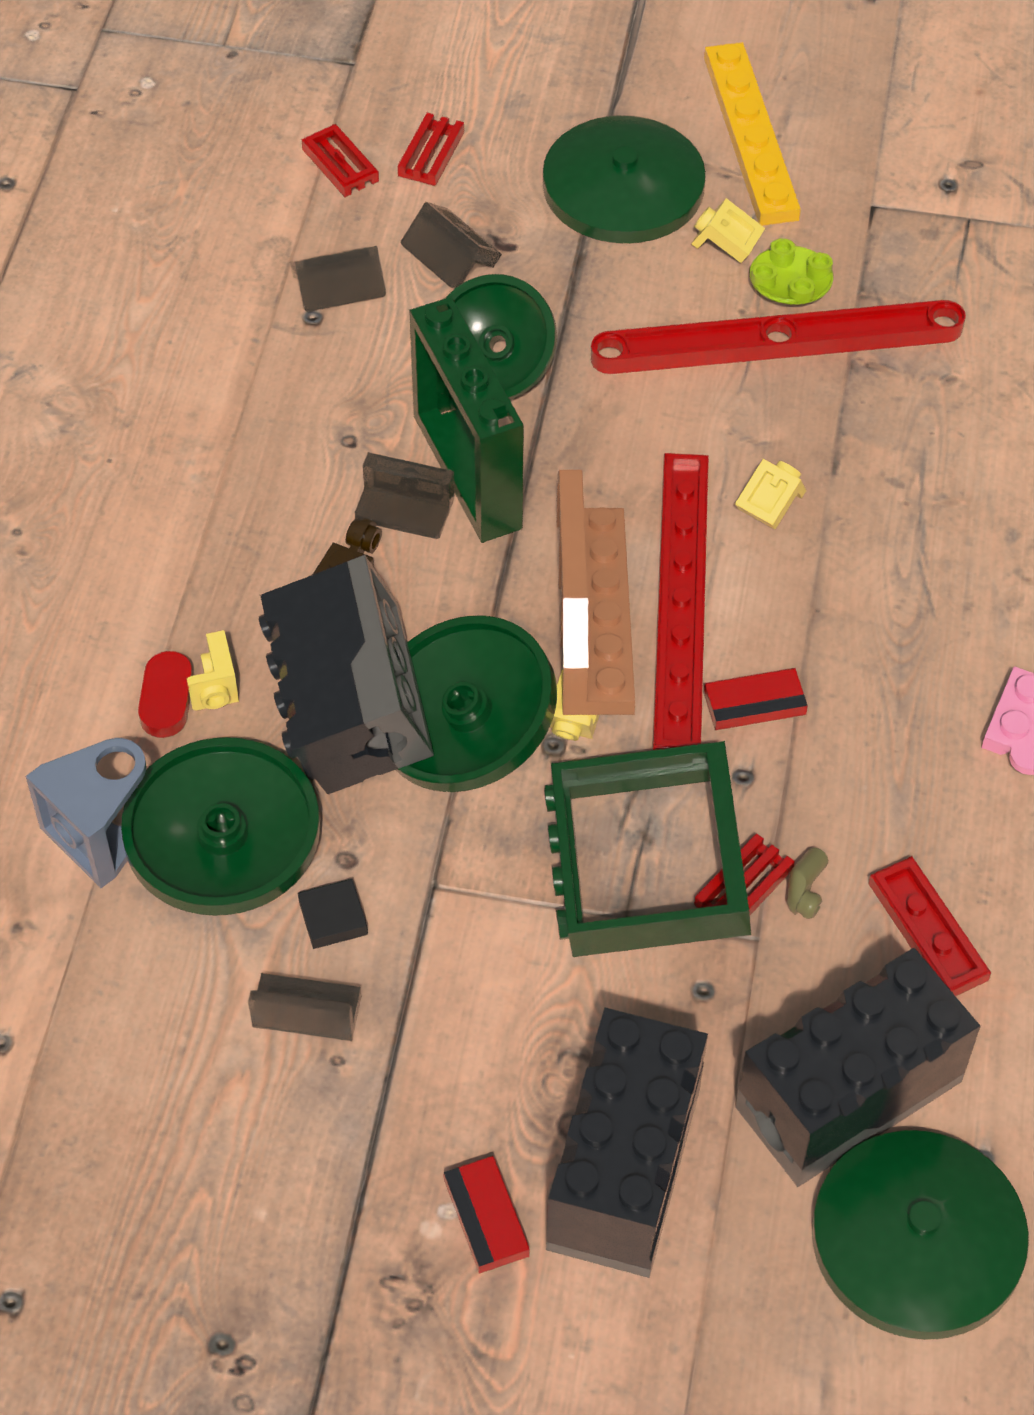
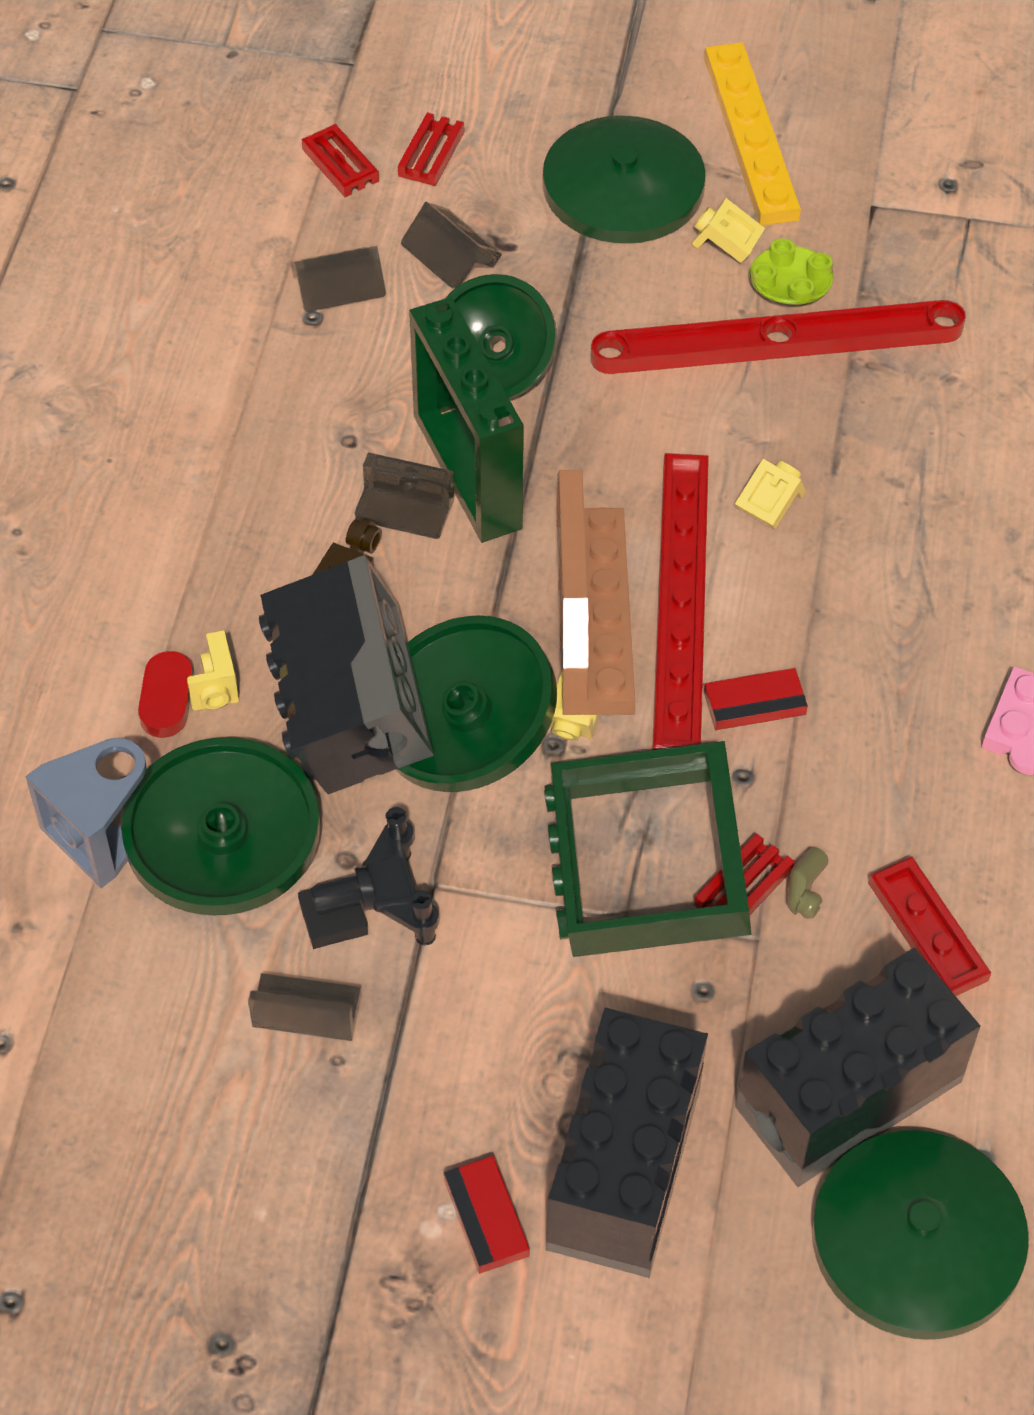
none -> black axle [310,807,439,946]

